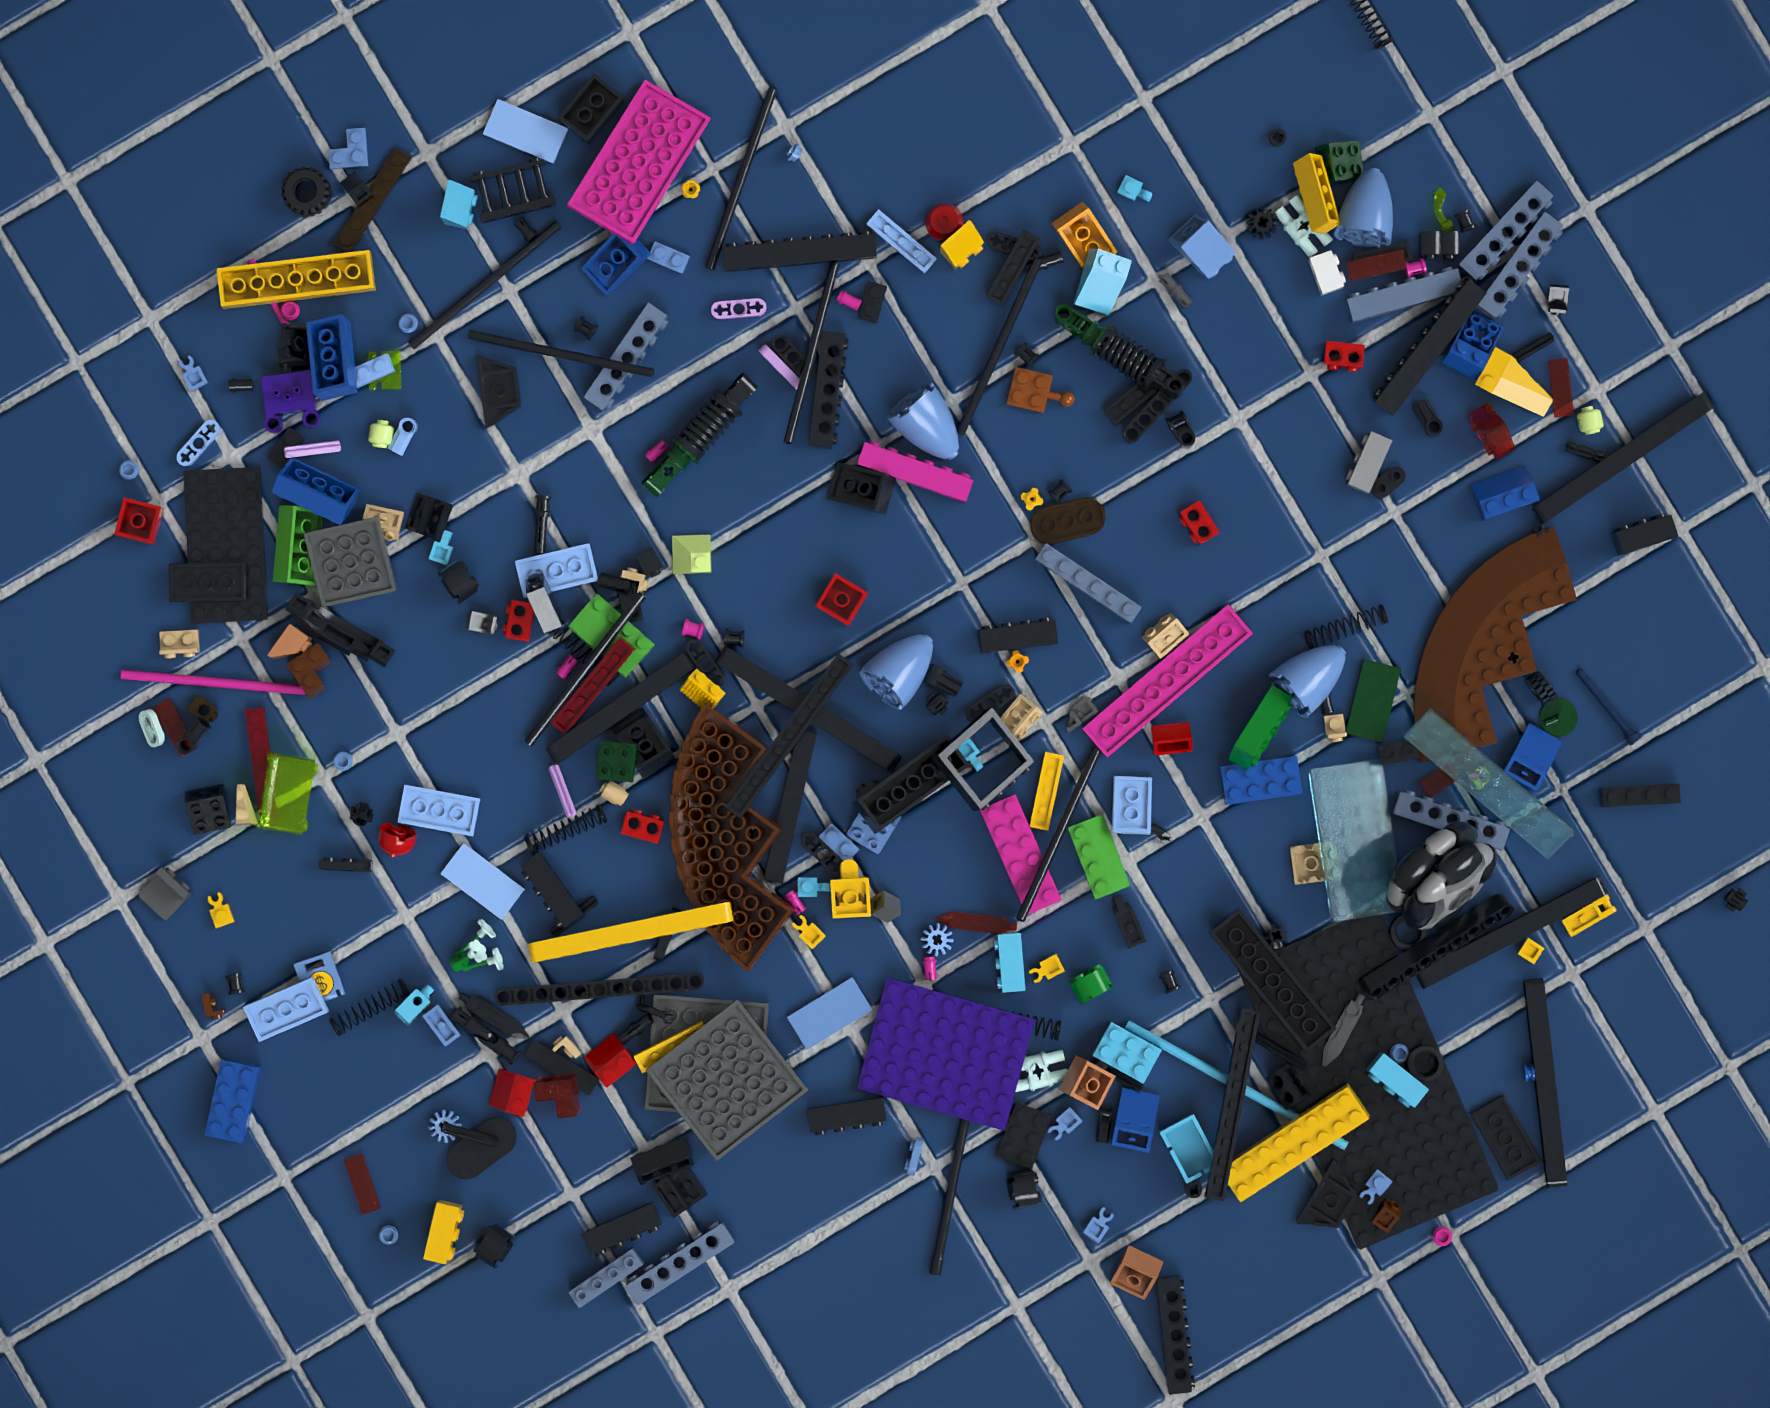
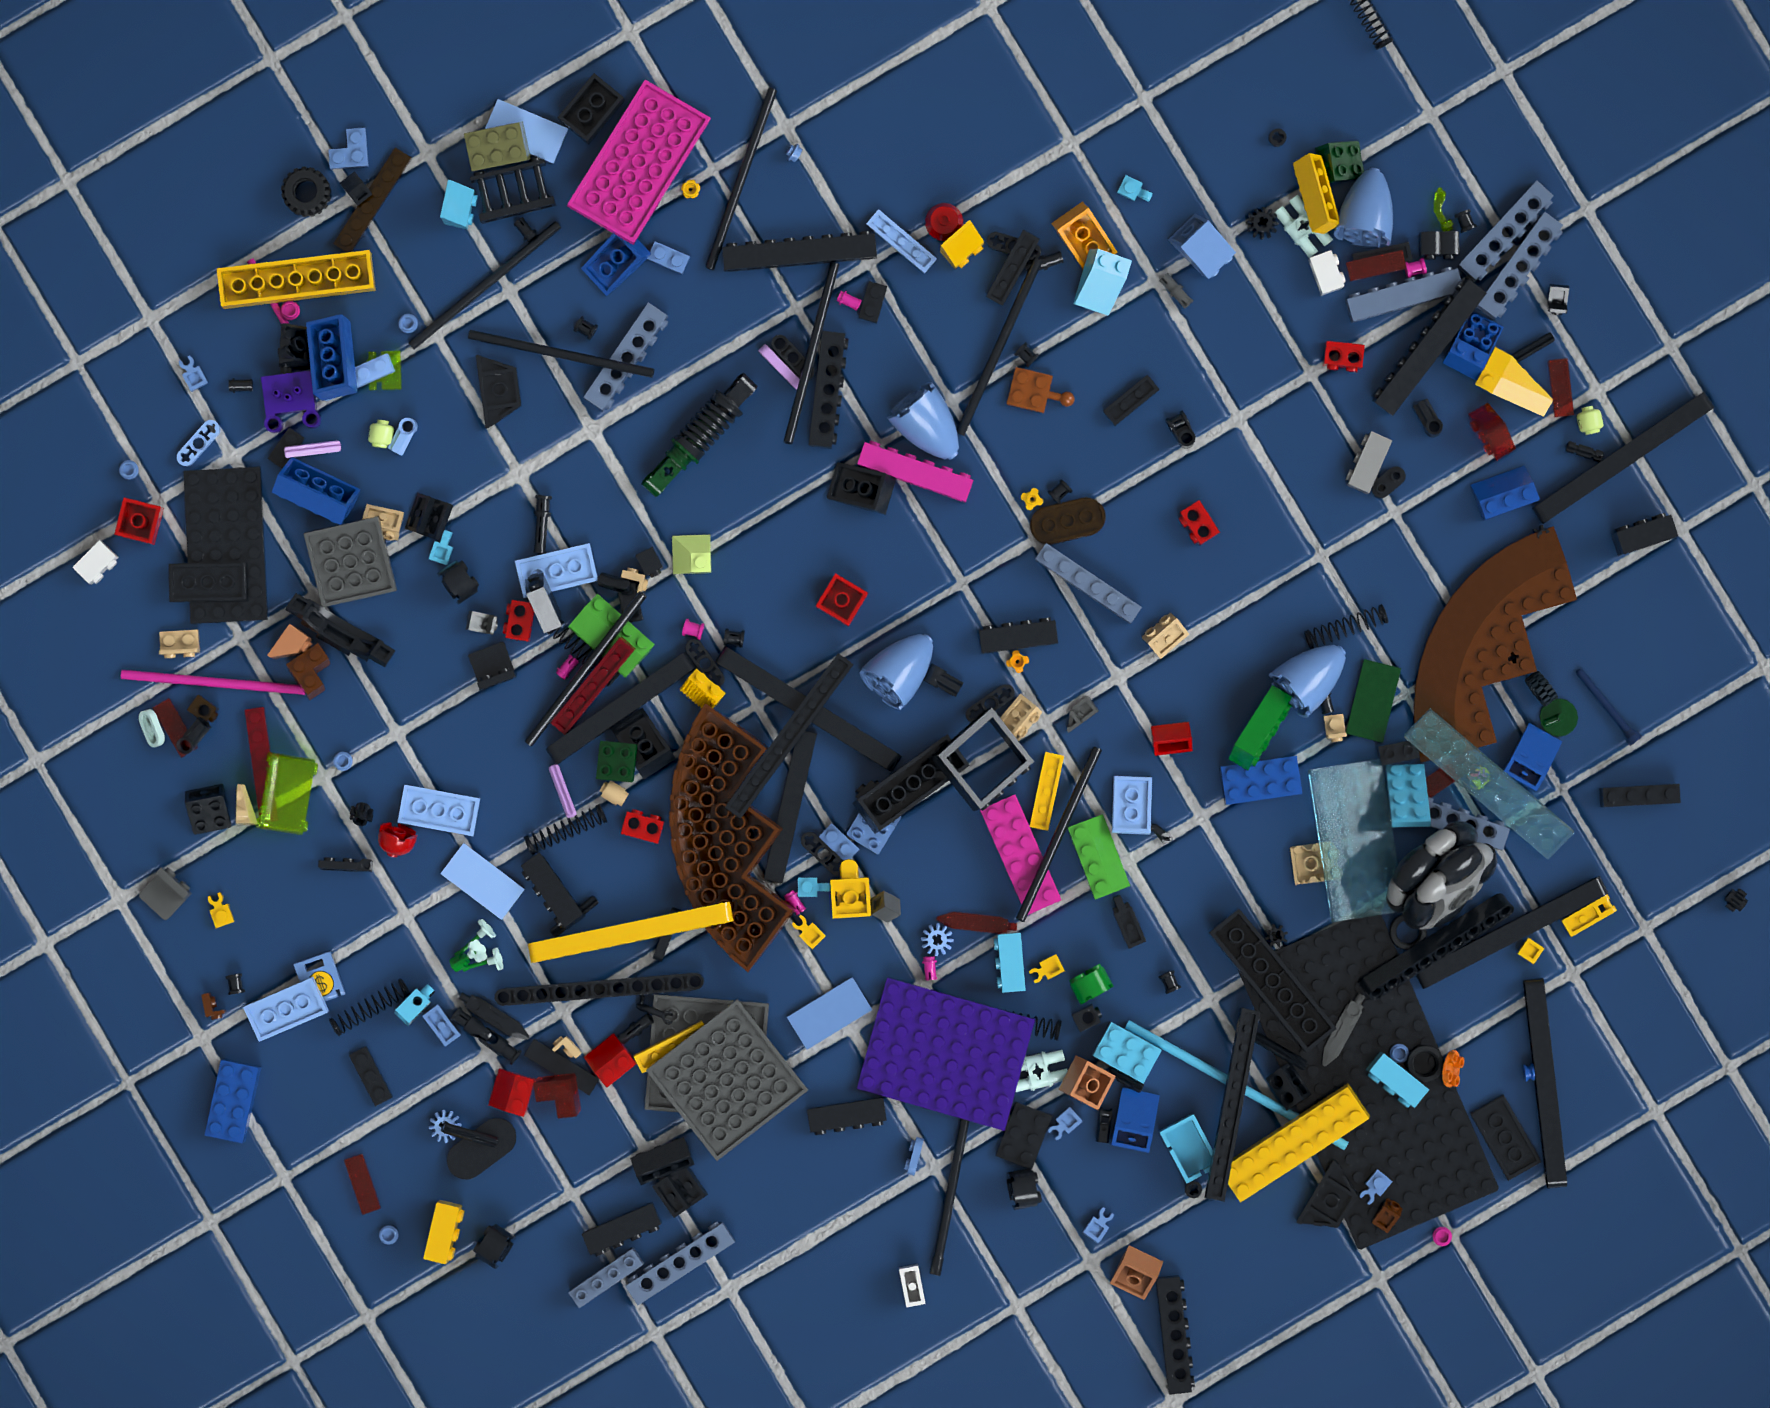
bright green slope [273,505,323,586] -> none
dark pink pin [645,439,670,463] -> none
lavender beam [711,298,767,320] -> none
black gear [925,692,949,716] -> none
medium azure plate [958,738,983,772] -> none
black piece [1055,304,1184,399] -> none
dark pink plate [1082,604,1253,758] -> none
black beam [1122,369,1192,444] -> none
none -> white brick [73,540,119,584]
none -> black plate [349,1046,393,1106]
none -> olive brick [464,121,531,171]
none -> black bracket [468,642,517,691]
none -> white brick [899,1264,925,1308]
none -> black brick [1071,1005,1102,1032]
none -> medium azure plate [1385,764,1431,827]
none -> orange dish [1442,1050,1464,1088]

